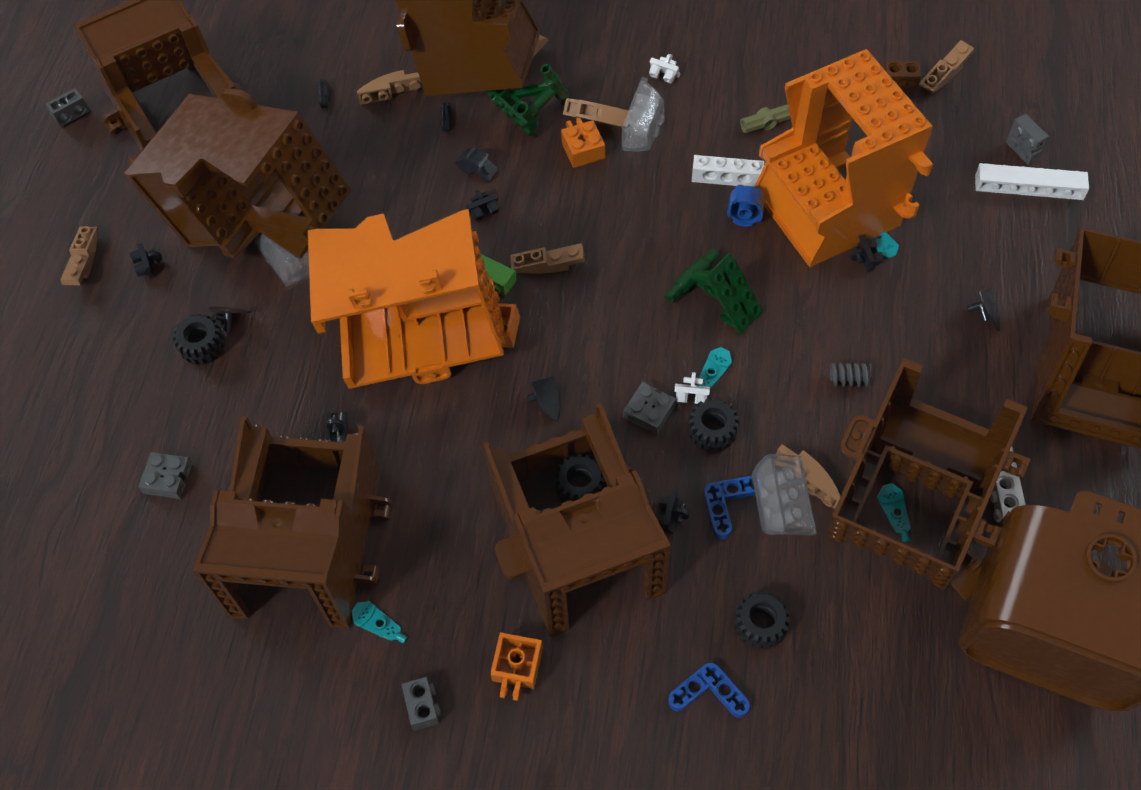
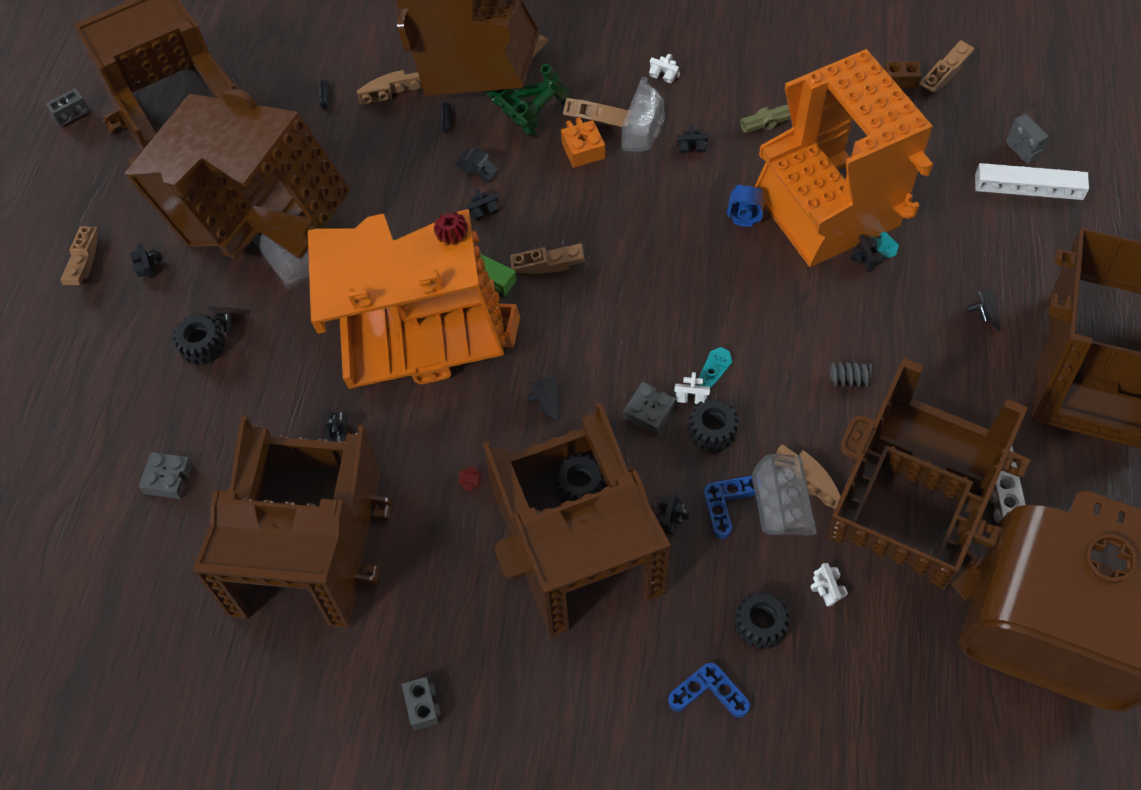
teal piece [351,601,408,644] -> none
orange hinge [491,632,543,701] -> none
dark green plate [664,248,763,334] -> none
white brick [692,155,764,187] -> none
teal piece [877,483,911,542] -> none
none -> dark red gear [433,211,468,245]
none -> clear red gear [458,466,481,491]
none -> black hips [676,125,709,153]
none -> white hips [810,563,848,607]

